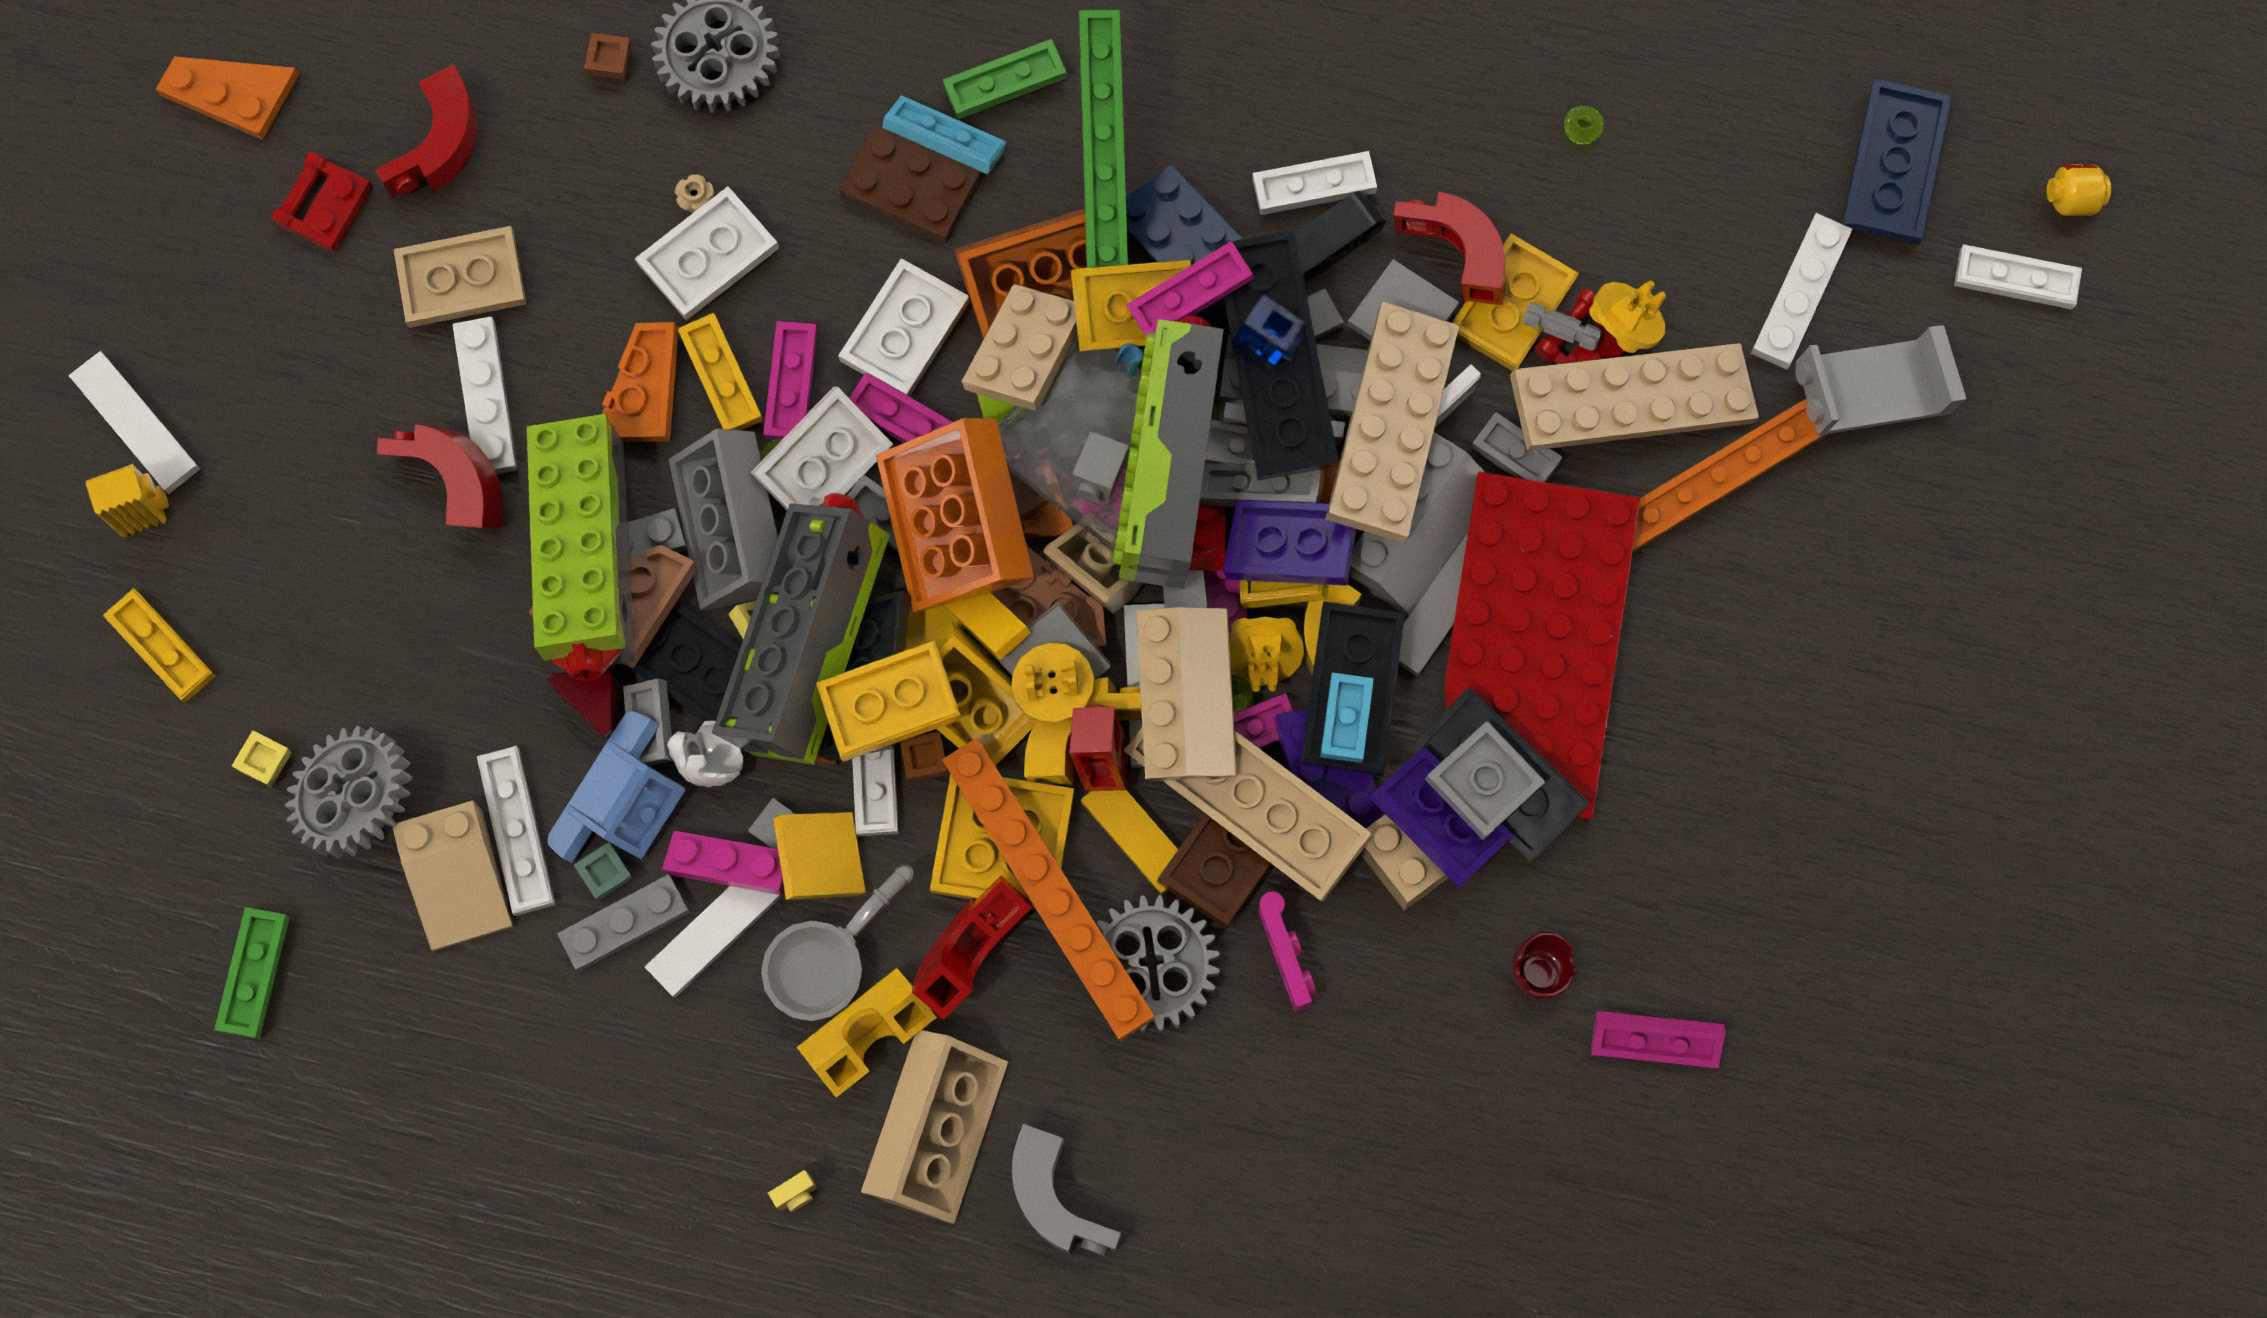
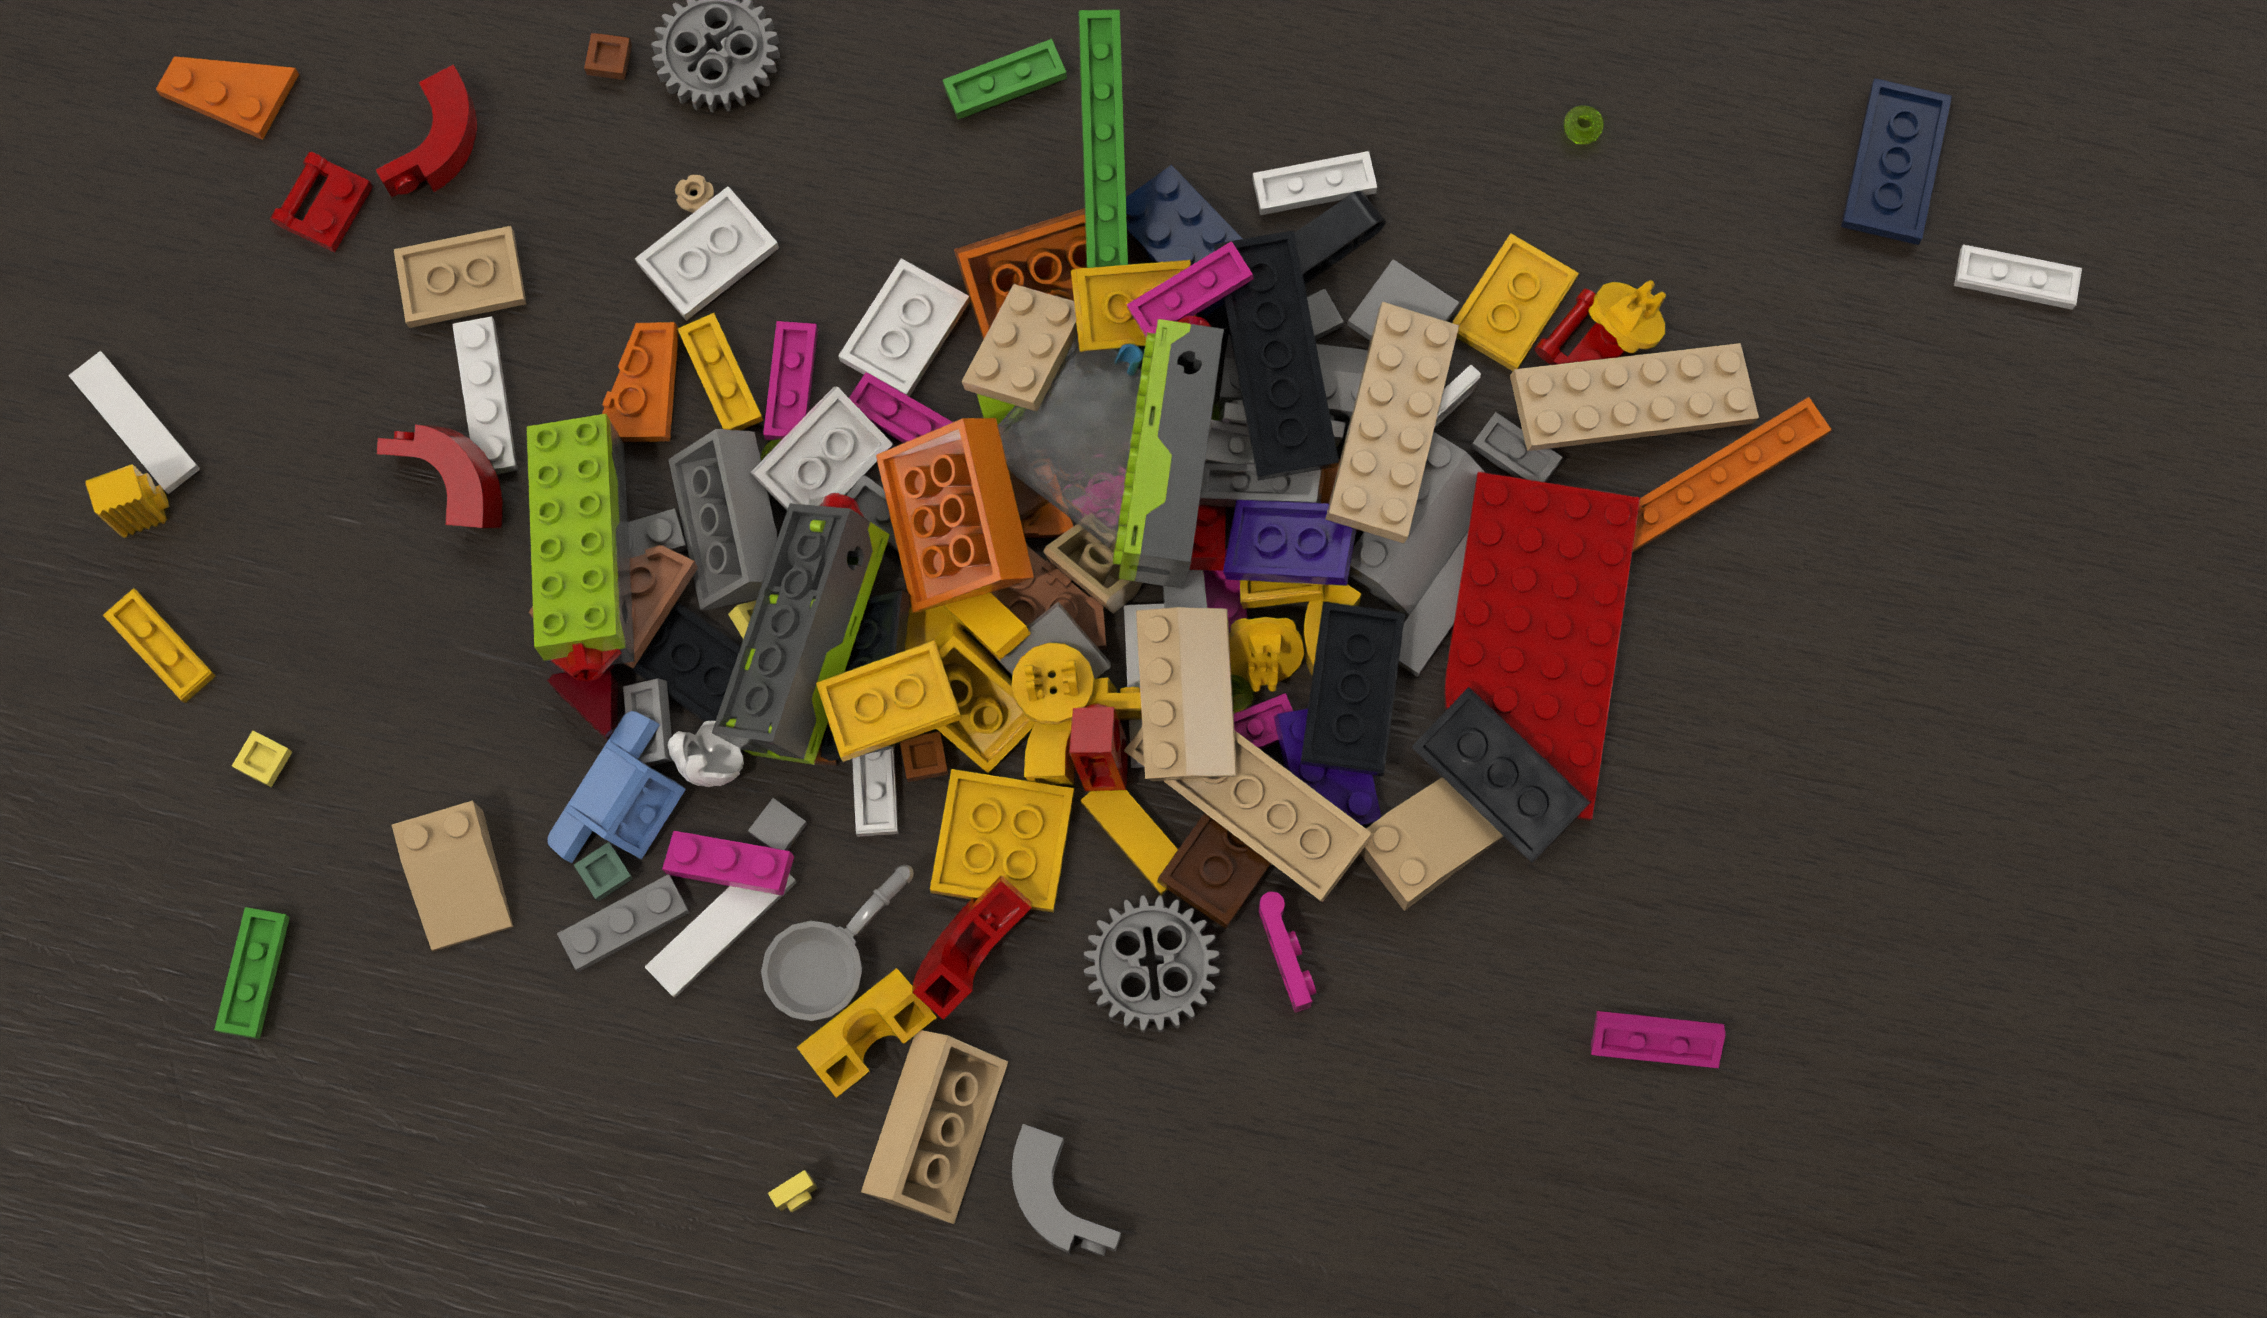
light grey gear [285,726,412,858] -> none
white tile [477,746,556,916] -> none
yellow tile [773,812,866,900] -> none
reddish brown plate [839,124,981,243] -> none
medium azure tile [882,95,1006,174] -> none
orange plate [942,737,1156,1041] -> none
light grey brick [1070,431,1129,503] -> none
clear blue brick [1231,294,1304,366] -> none
medium azure plate [1320,672,1374,763] -> none
dark purple plate [1369,746,1514,888] -> none
red arch [1393,192,1506,306] -> none
light grey plate [1425,721,1545,840] -> none
dark red hair [1512,932,1577,1000] -> none
light grey axle [1523,302,1602,351] -> none
white plate [1751,213,1852,370] -> none
light grey panel [1796,325,1966,435] -> none
yellow head [2046,164,2111,216] -> none

